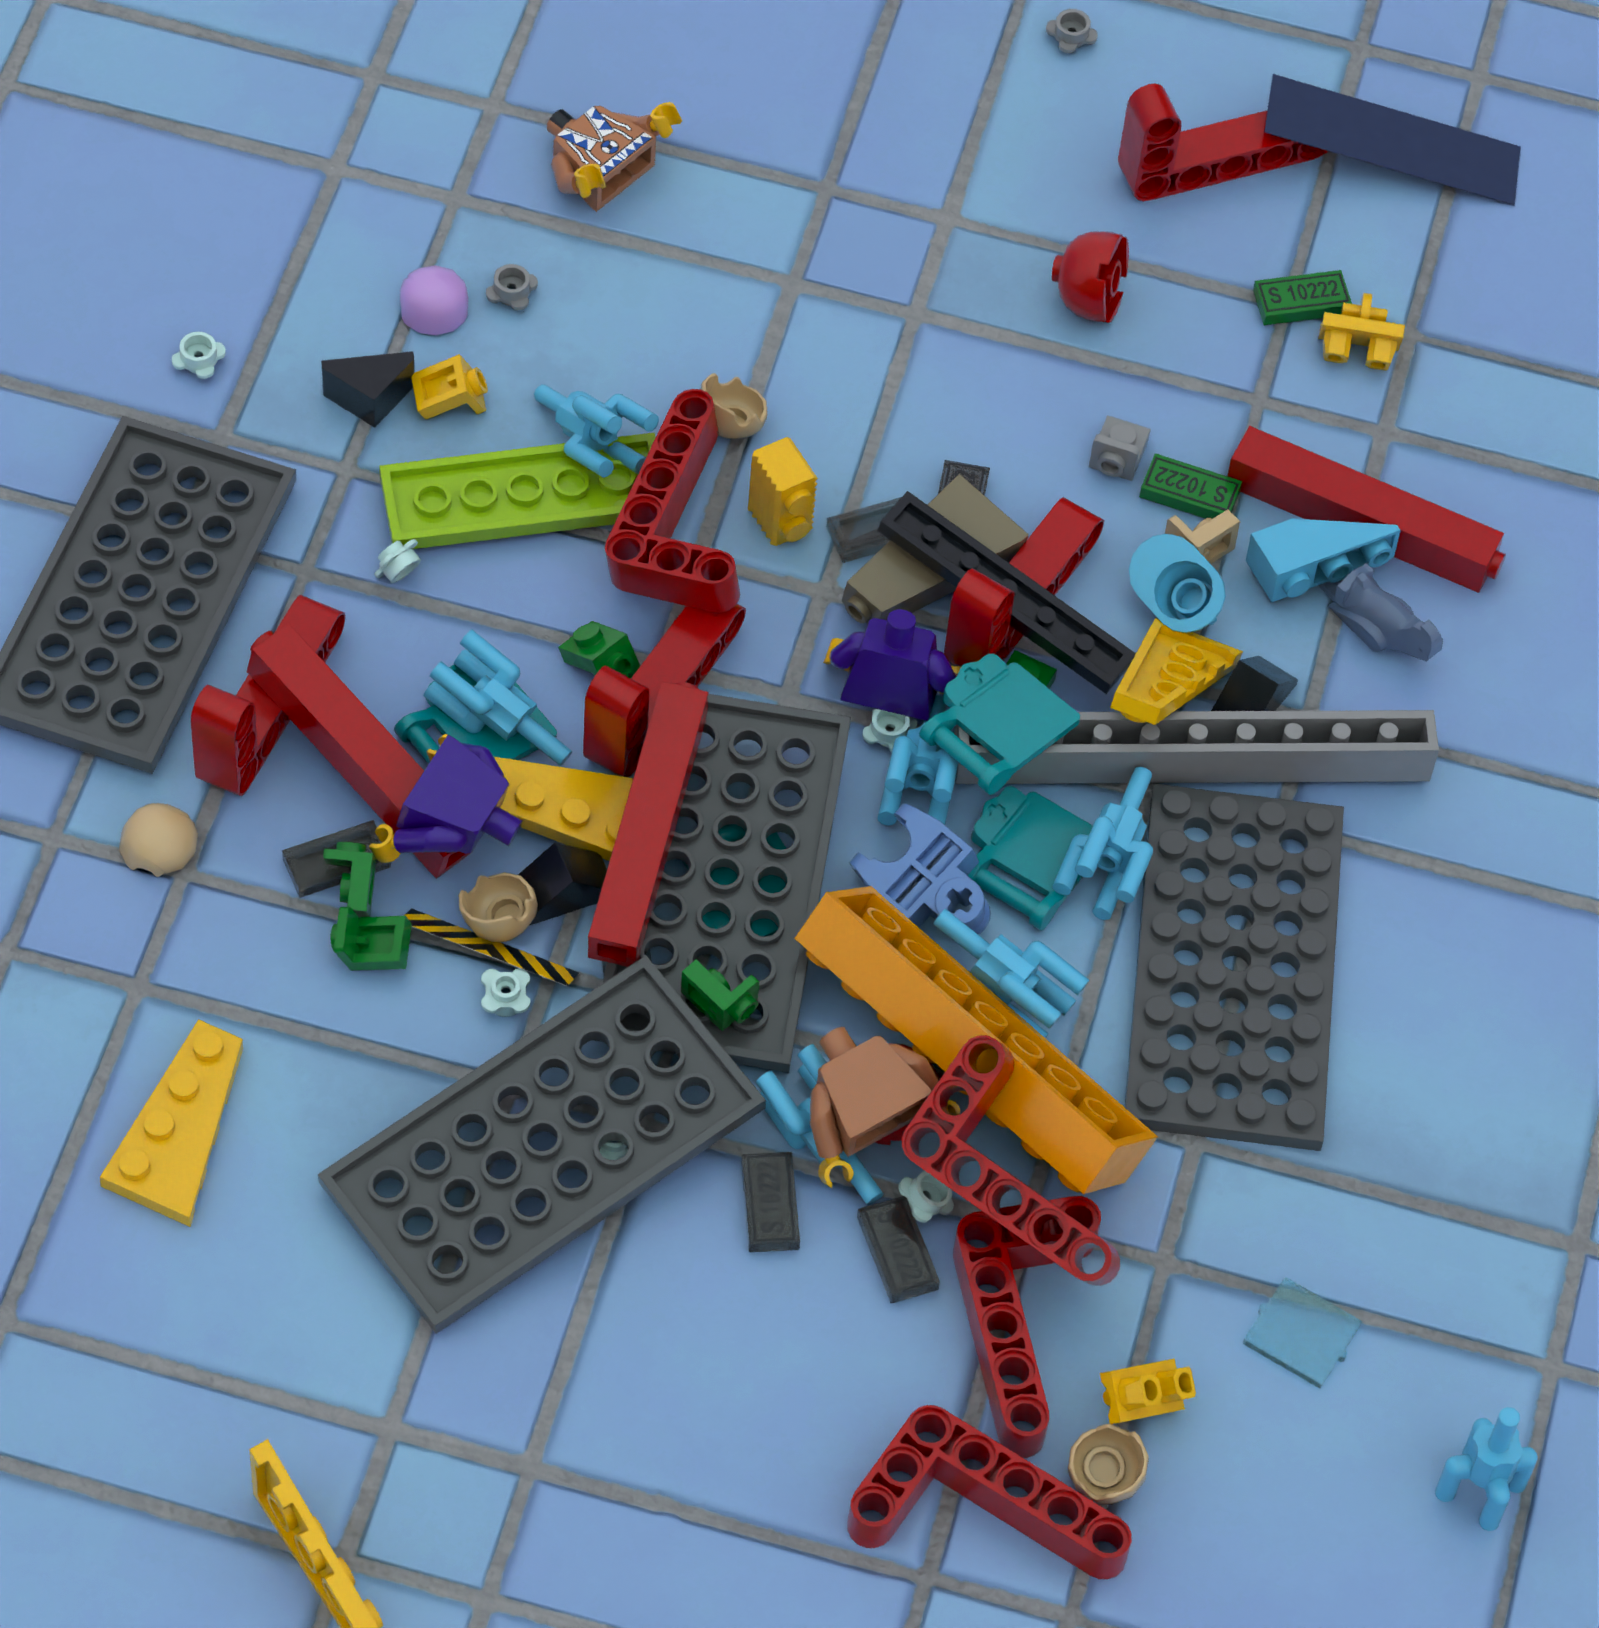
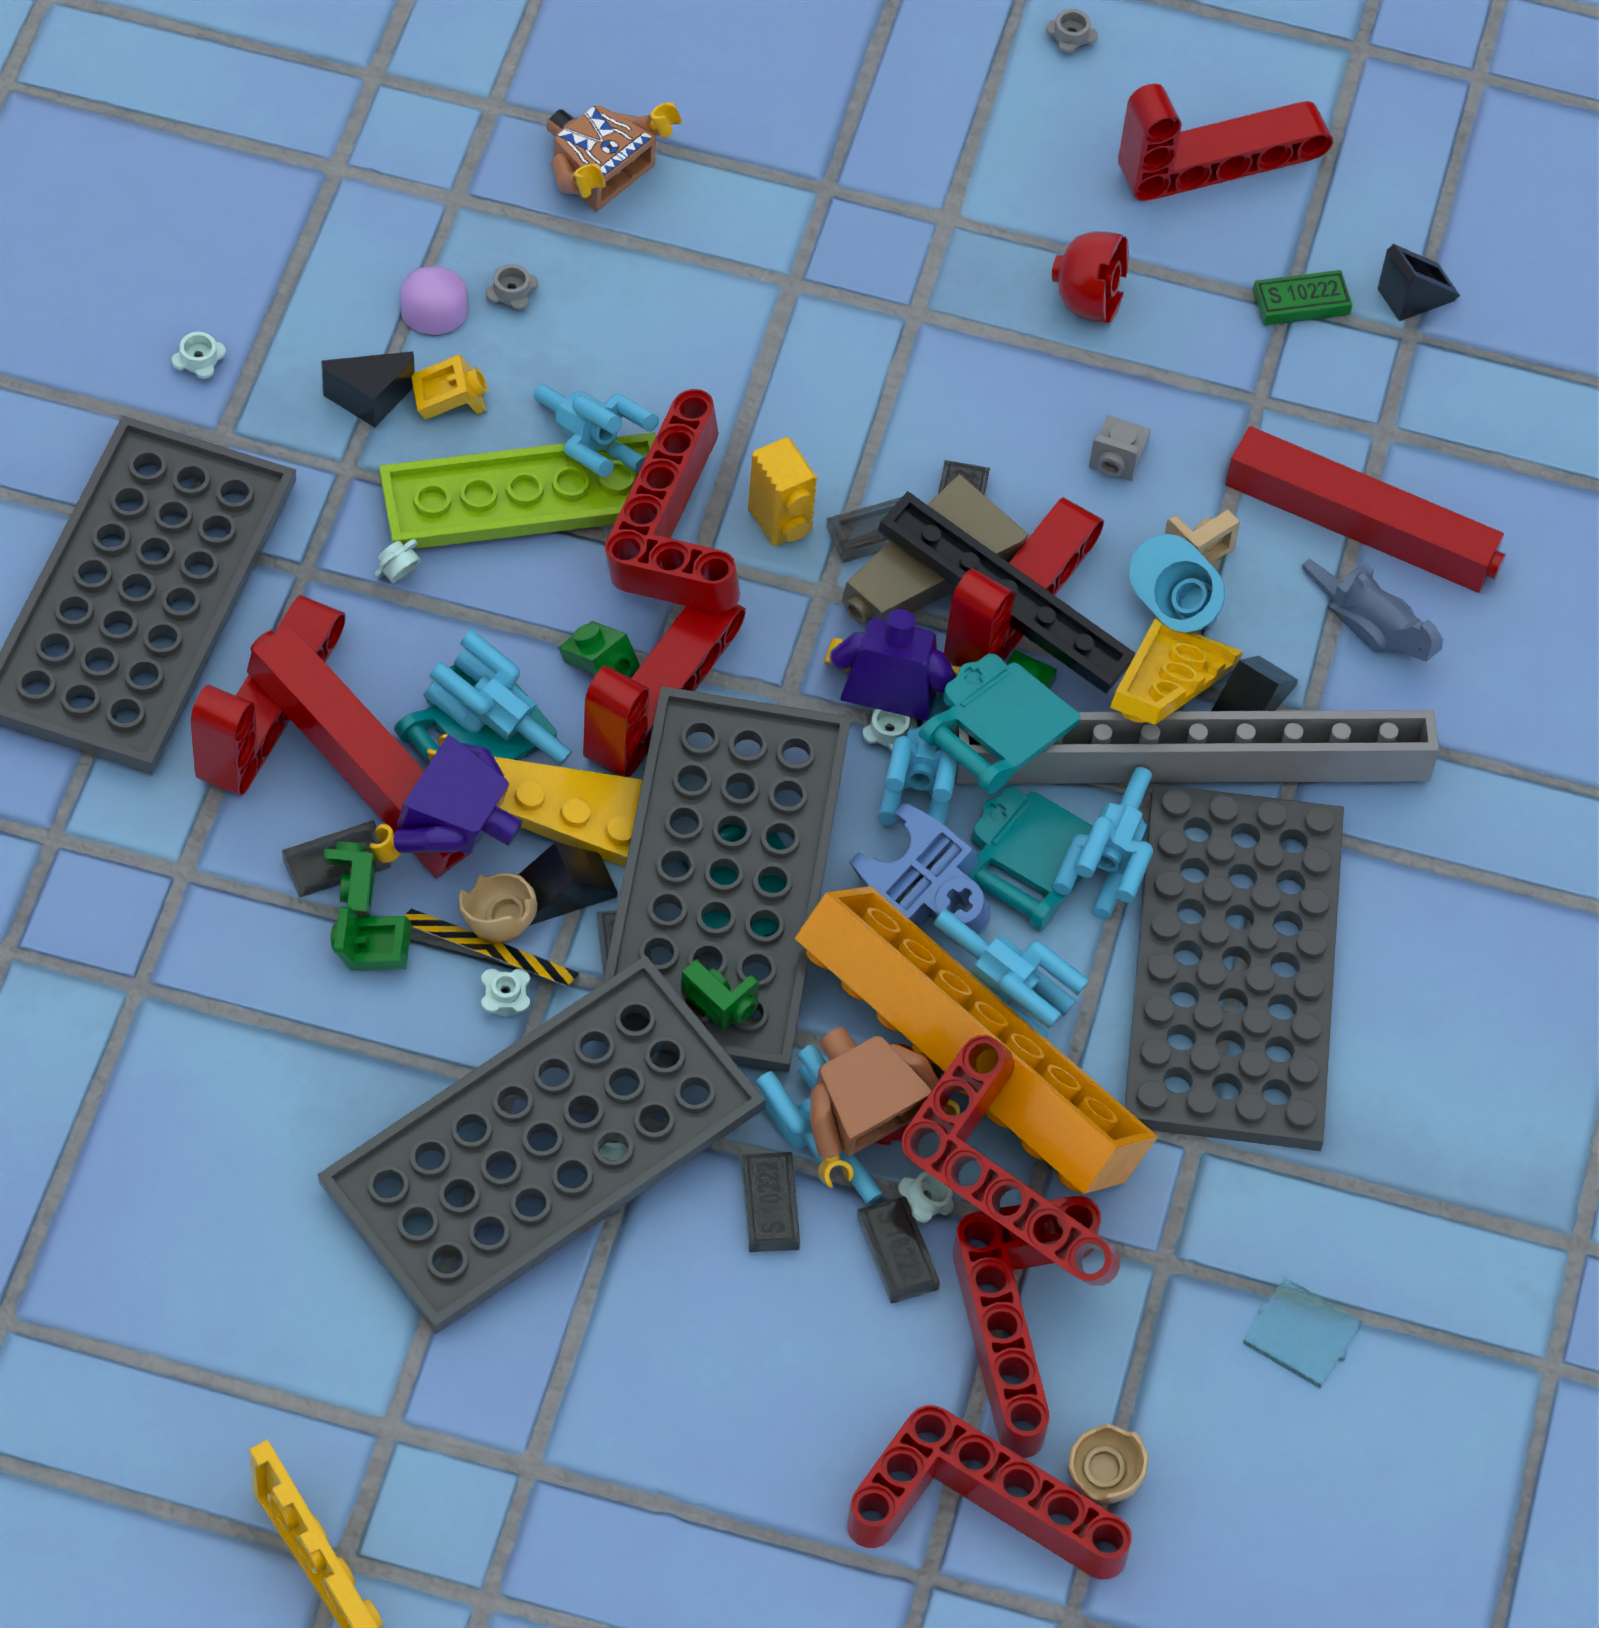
yellow wing [100,1019,243,1227] -> none
tan hair [119,803,198,877] -> none
red brick [588,681,709,967] -> none
tan hair [700,373,767,439] -> none
yellow hips [1100,1358,1196,1424] -> none
green tile [1139,453,1242,519] -> none
medium azure slope [1246,518,1400,602] -> none
dark blue sticker [1264,74,1521,205] -> none
yellow hips [1318,292,1405,371] -> none
medium azure plant [1435,1407,1538,1531] -> none
none -> black slope [1377,244,1460,321]

